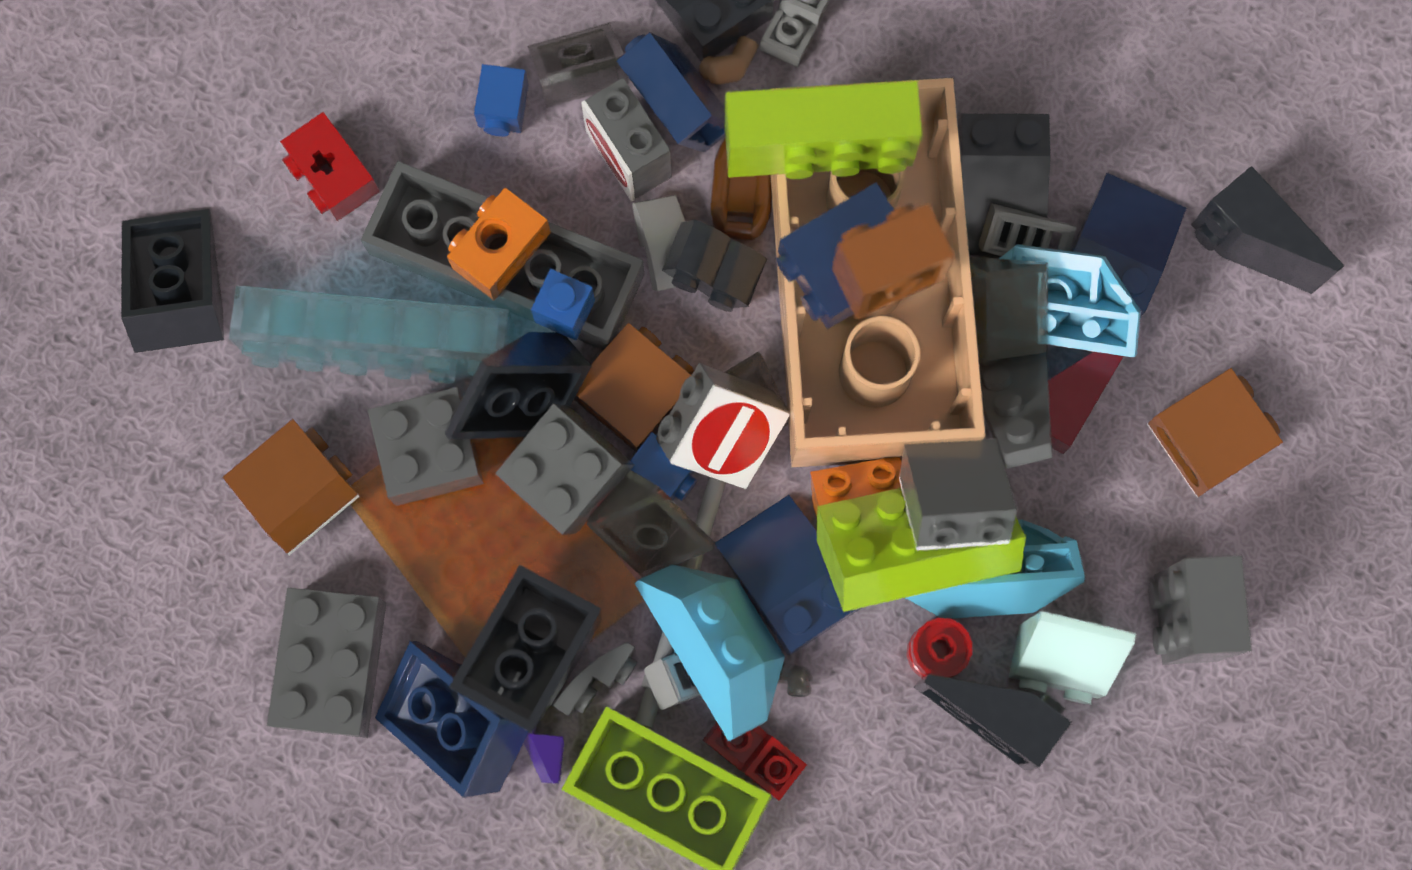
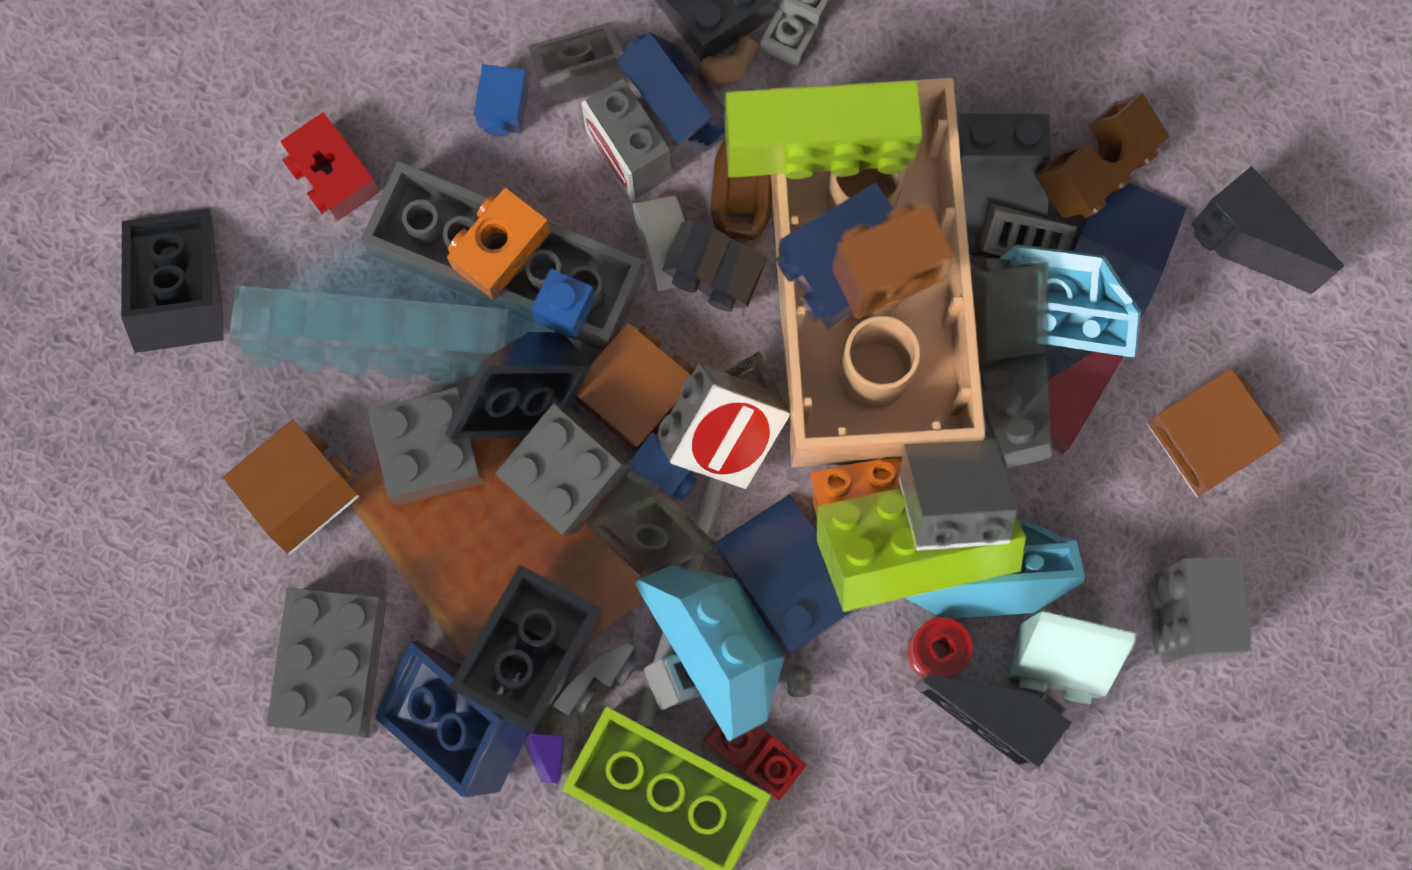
none -> reddish brown arch [1035,93,1170,218]

